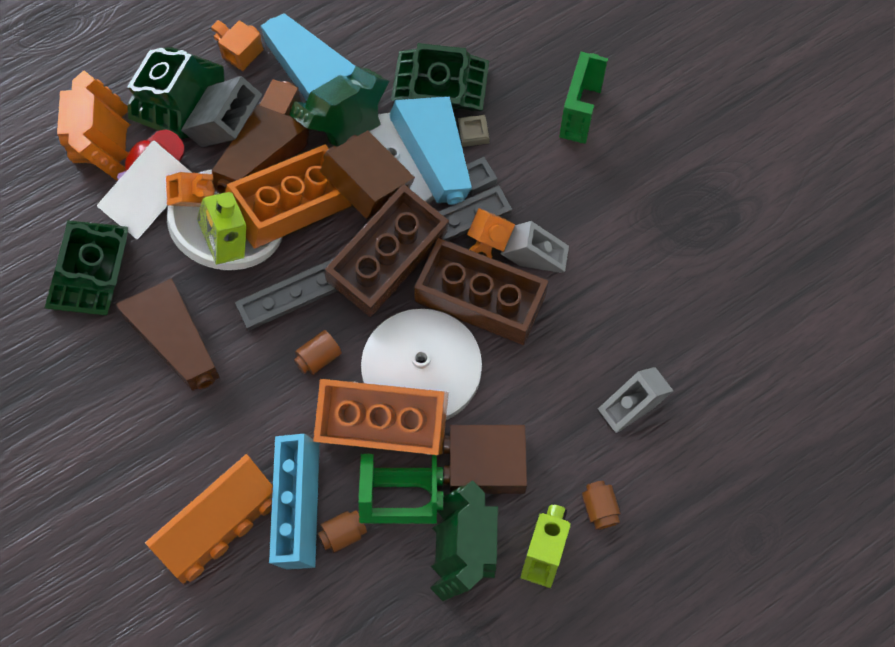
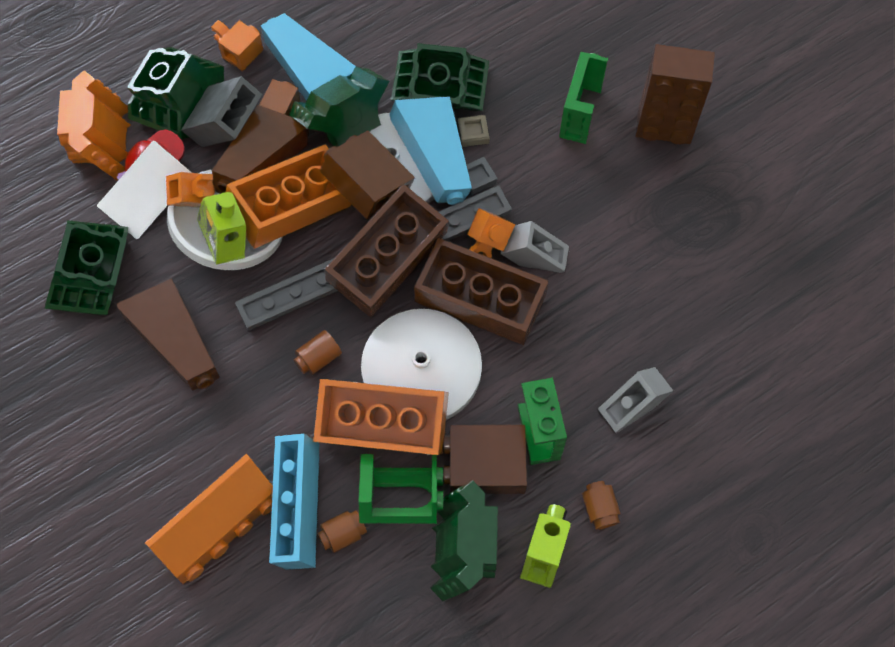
none -> green panel [518,378,567,465]
none -> reddish brown brick [635,44,715,145]

